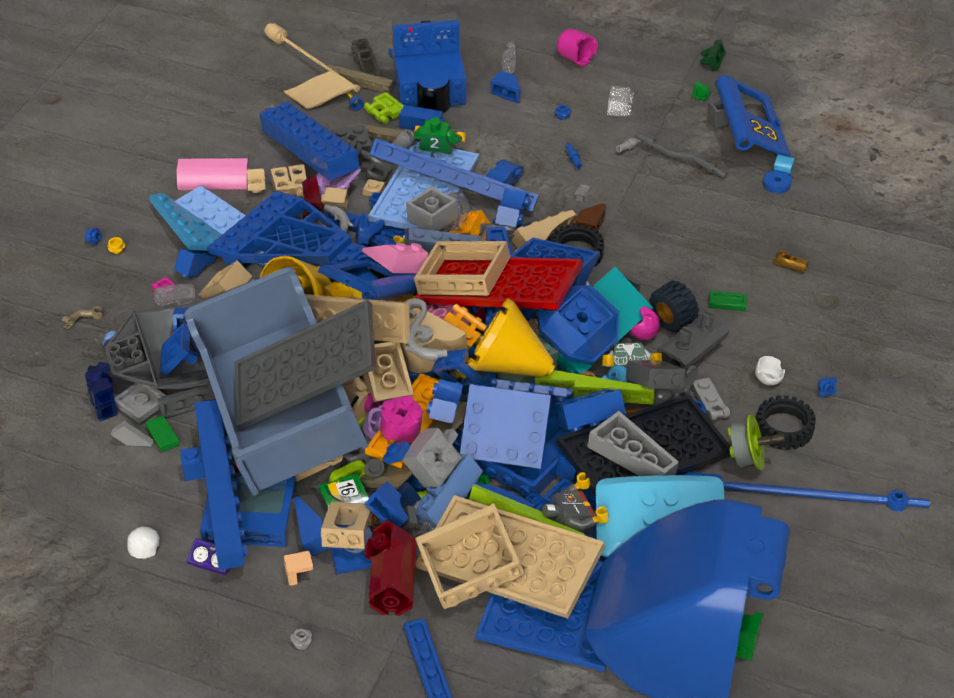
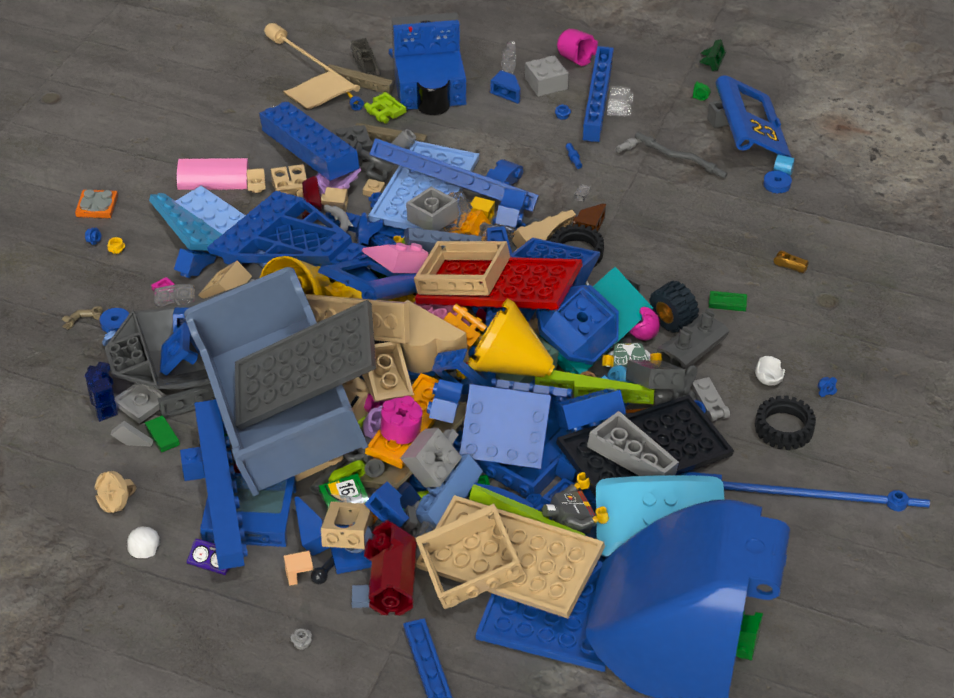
blue plate [382,441,410,464] -> none
blue brick [399,105,445,130] -> none
light grey plant [404,298,447,360] -> none
green torso [413,117,466,154] -> none
piece [728,414,785,471] -> none
none -> piece [75,189,118,218]
none -> tan tile [95,471,136,513]
none -> blue piece [100,308,129,333]
none -> black bar [311,555,334,584]
none -> sand blue tile [352,585,370,608]
none -> yellow brick [467,197,495,222]
none -> light grey brick [525,55,568,96]
none -> blue brick [583,46,613,142]

